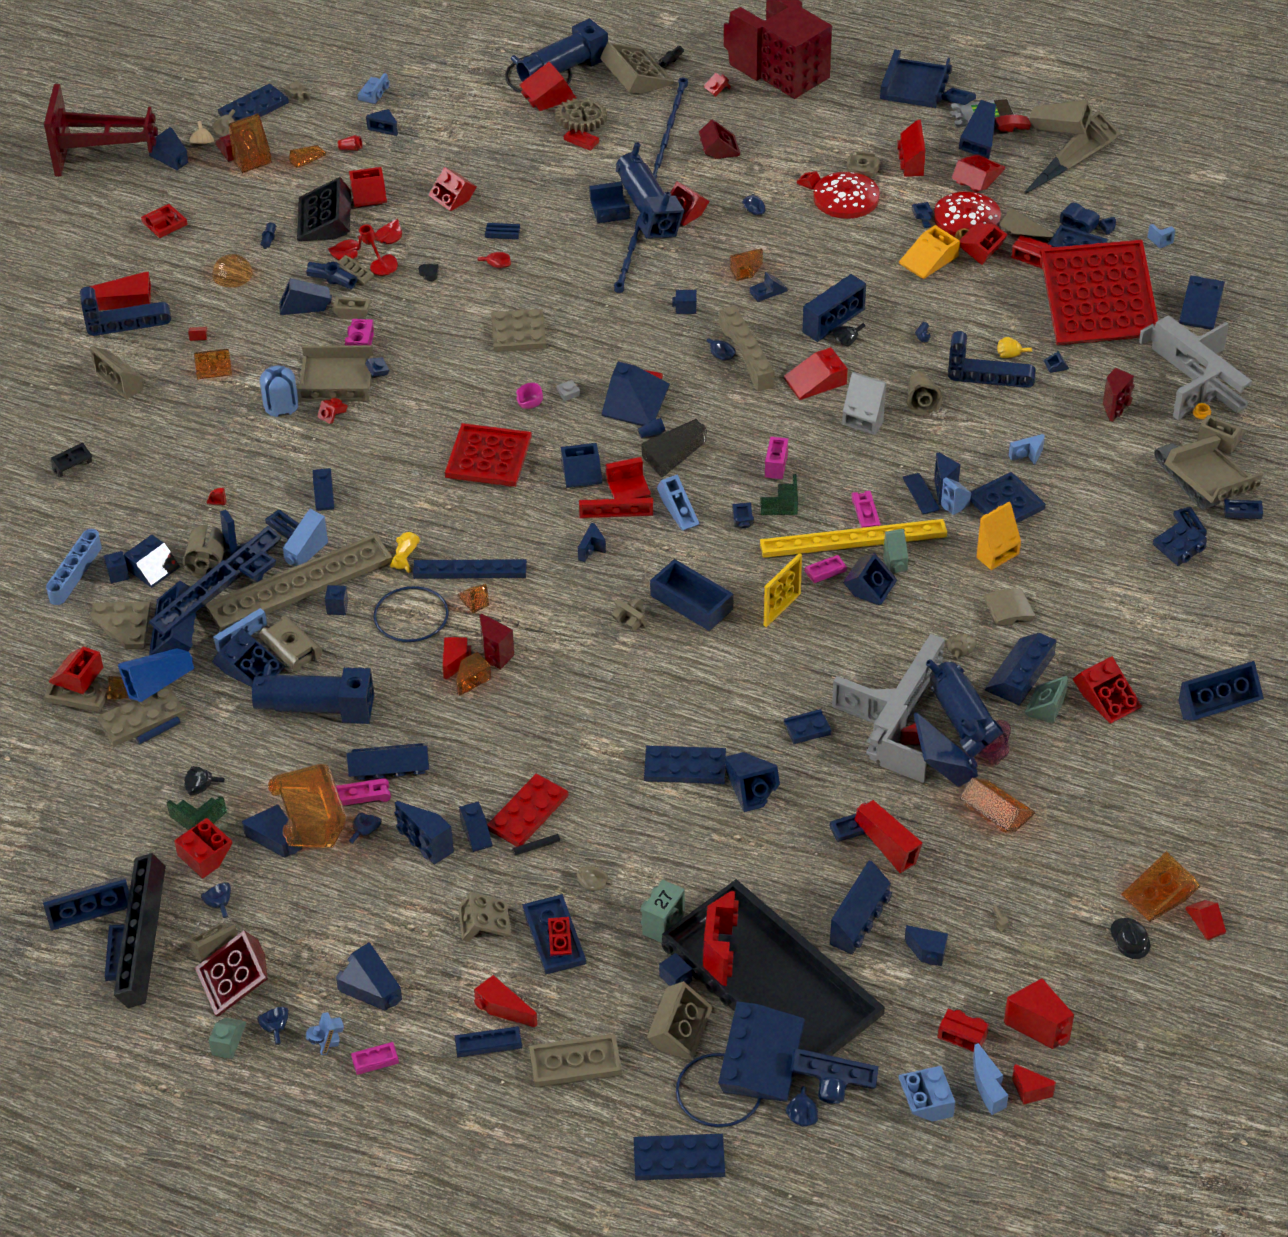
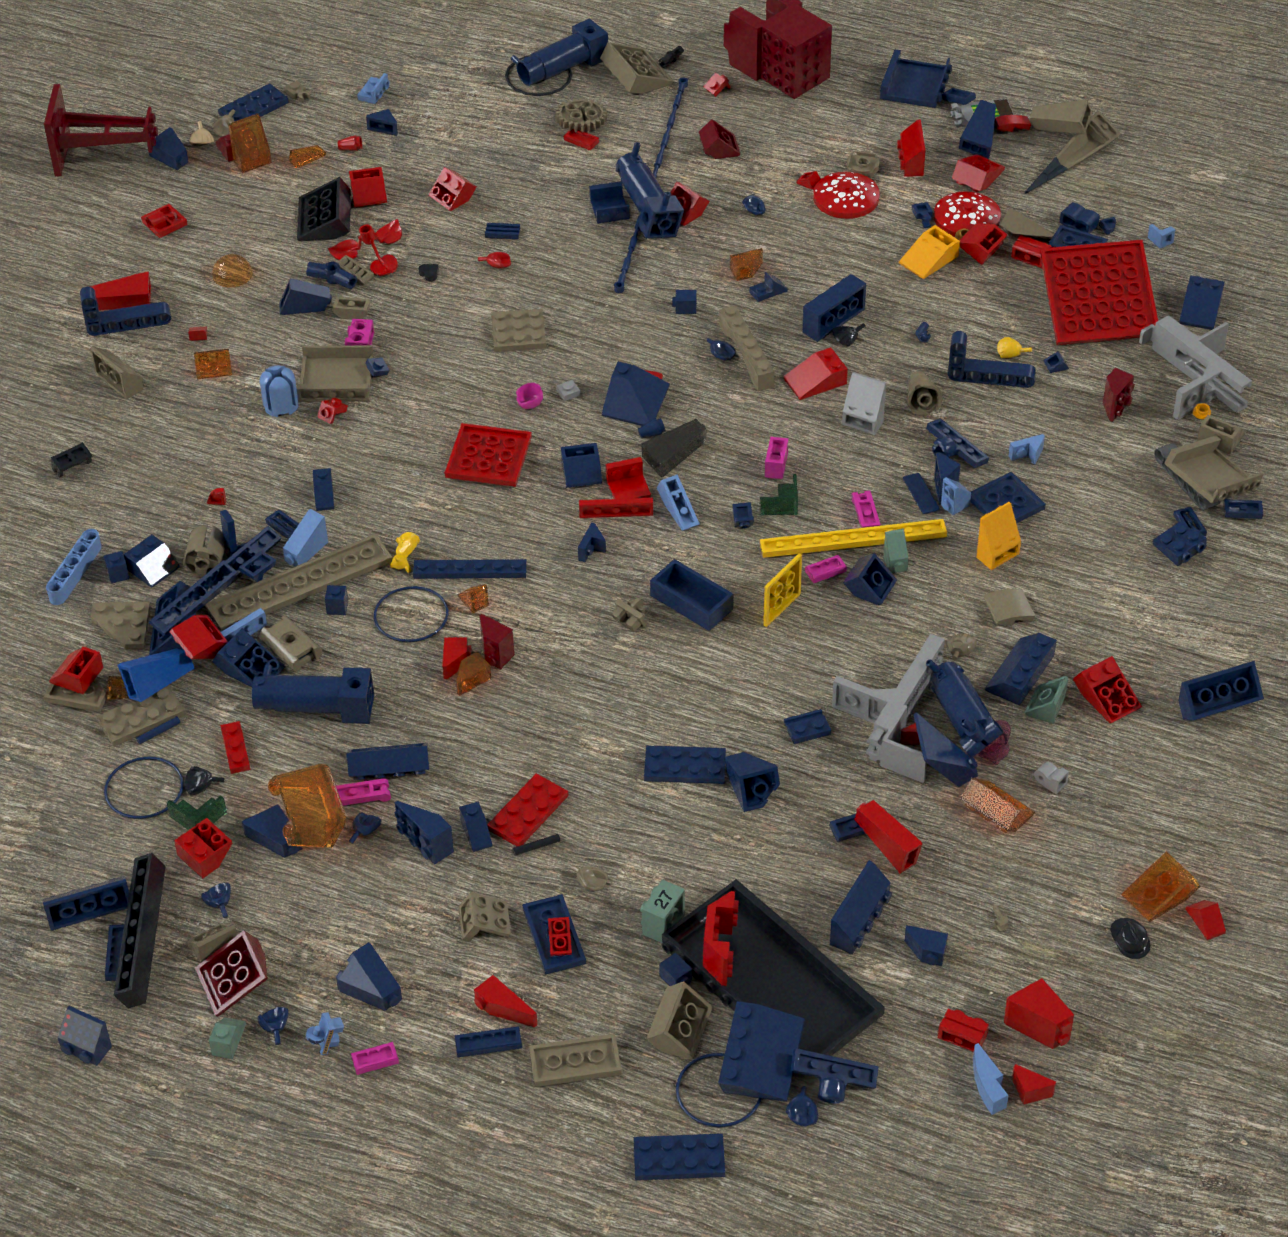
dark blue axle [260,222,277,249] -> none
red slope [519,62,576,111] -> none
medium blue slope [899,1066,955,1121] -> none
none -> slope [58,1006,112,1066]
none -> dark blue piece [104,757,184,819]
none -> red slope [169,615,228,659]
none -> red plate [220,721,251,774]
none -> dark blue plate [926,418,989,468]
none -> light grey leg [1034,762,1069,794]

